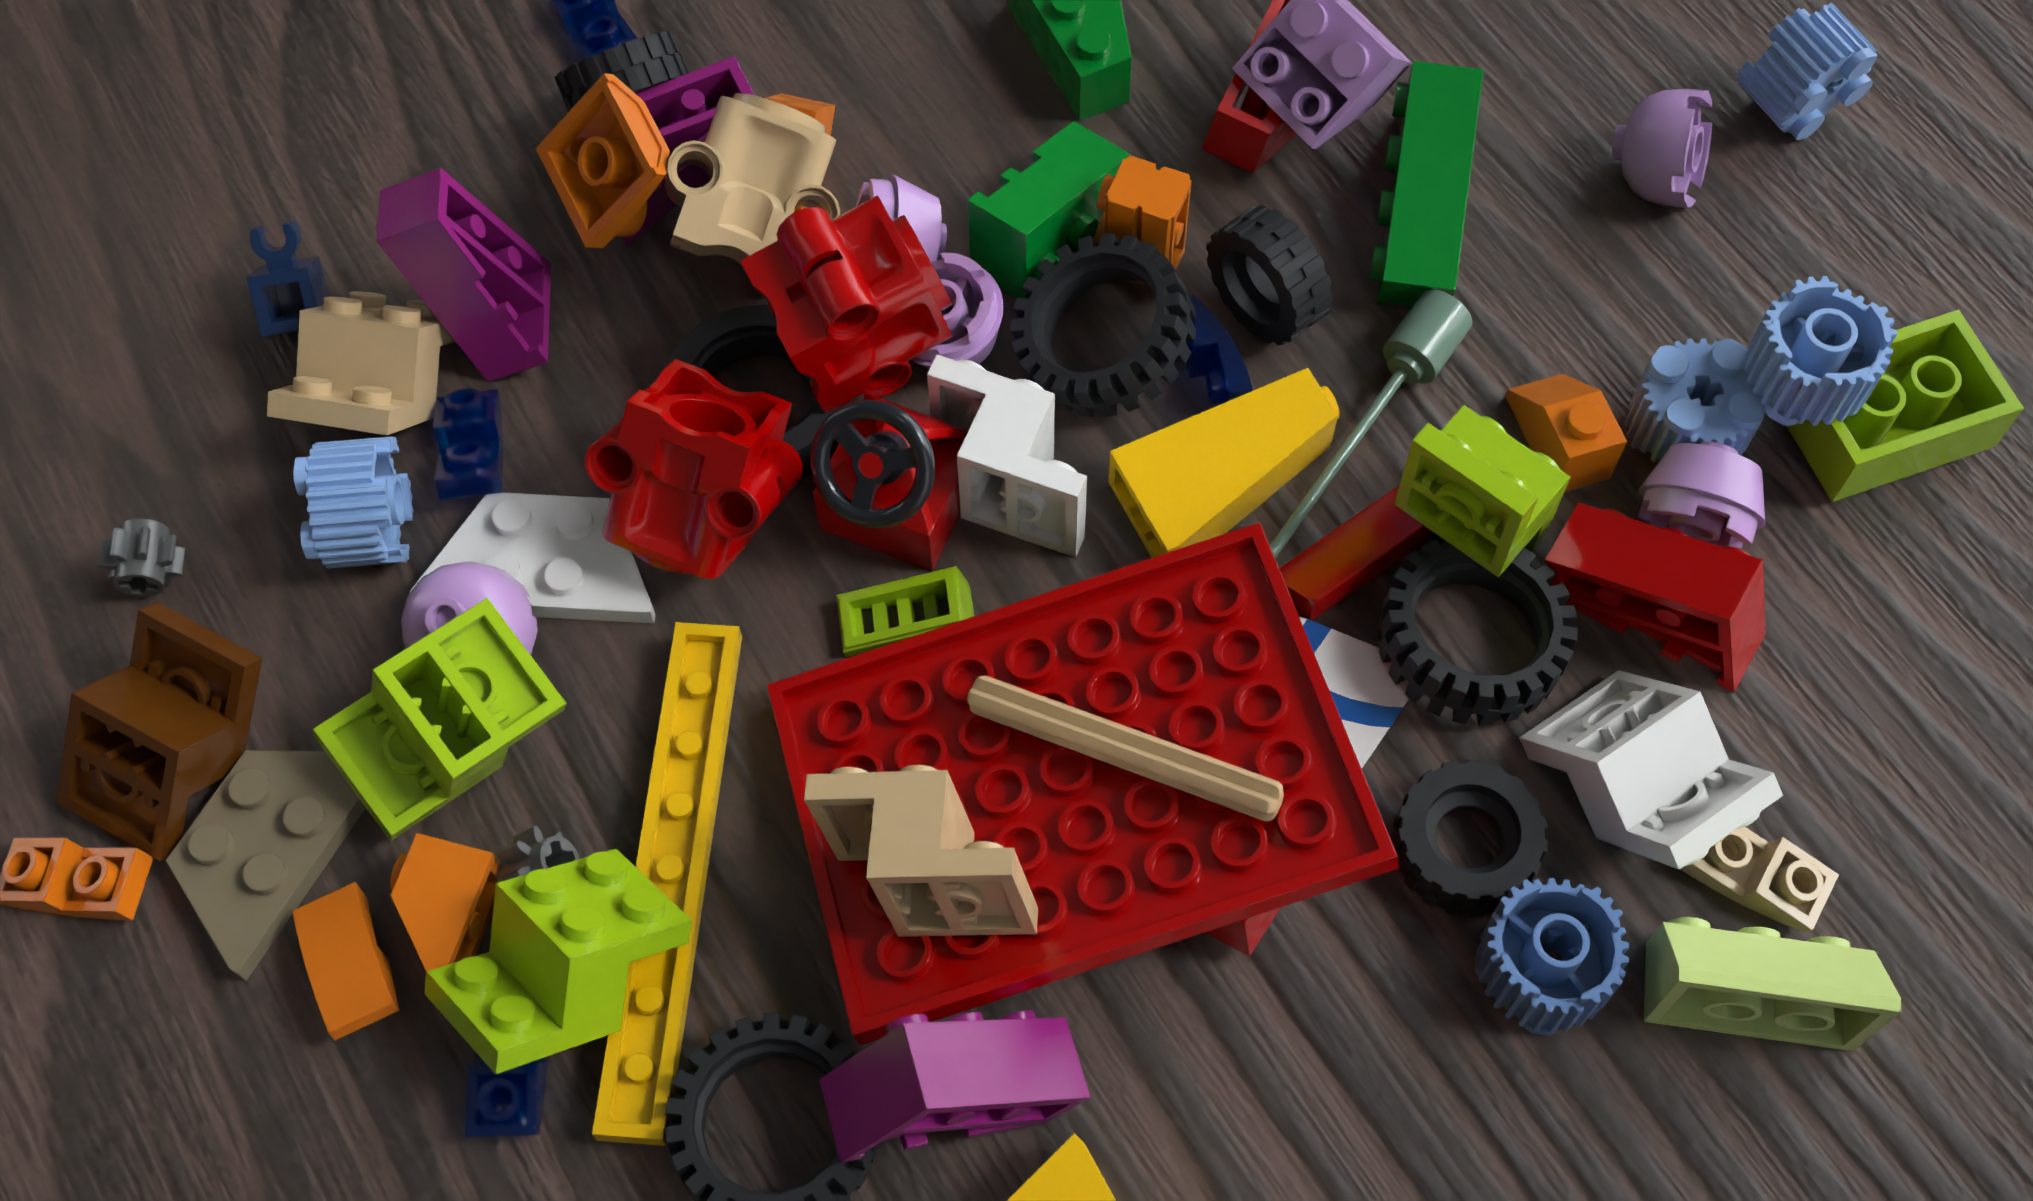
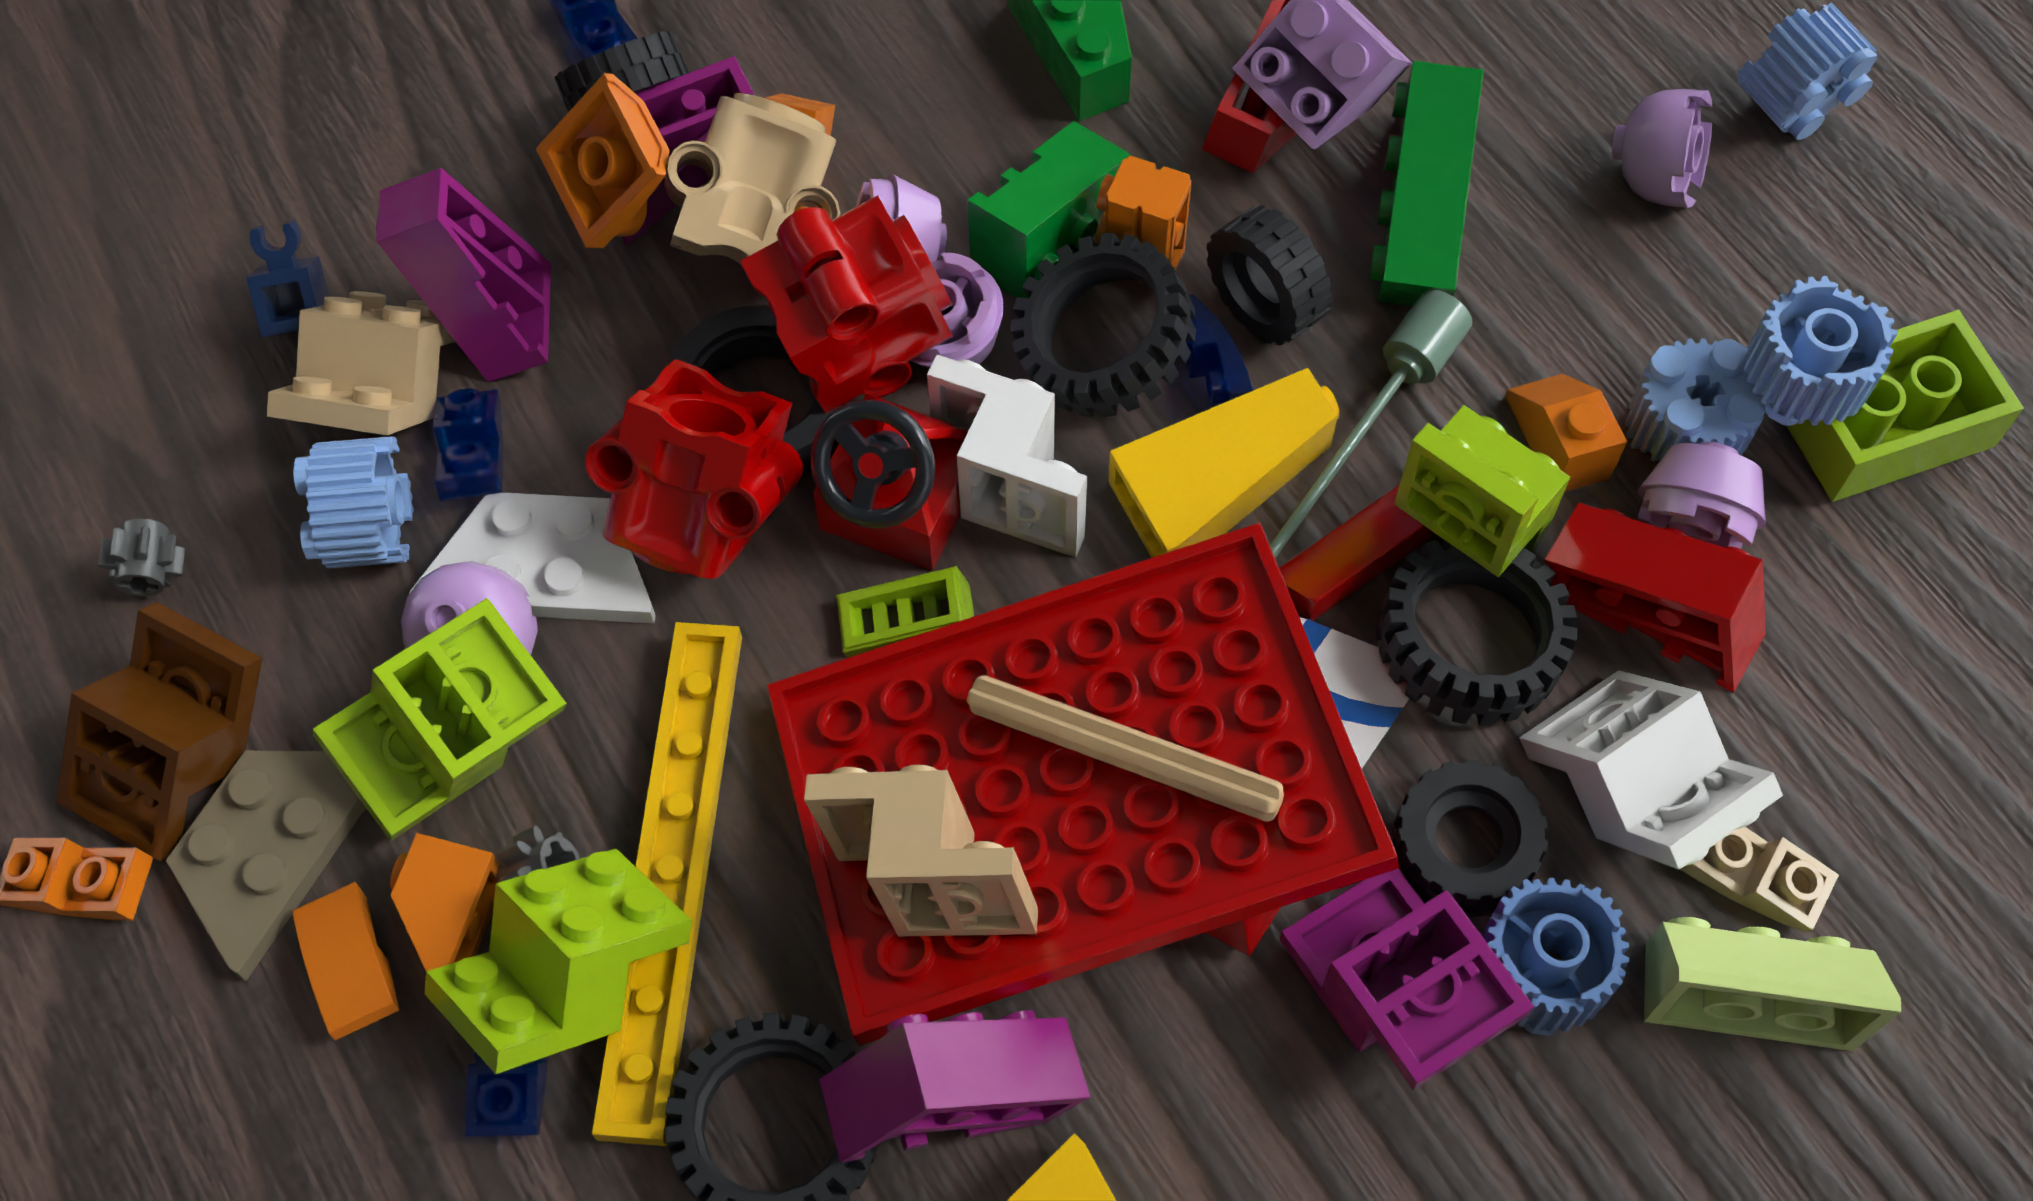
none -> magenta bracket [1279,869,1534,1090]

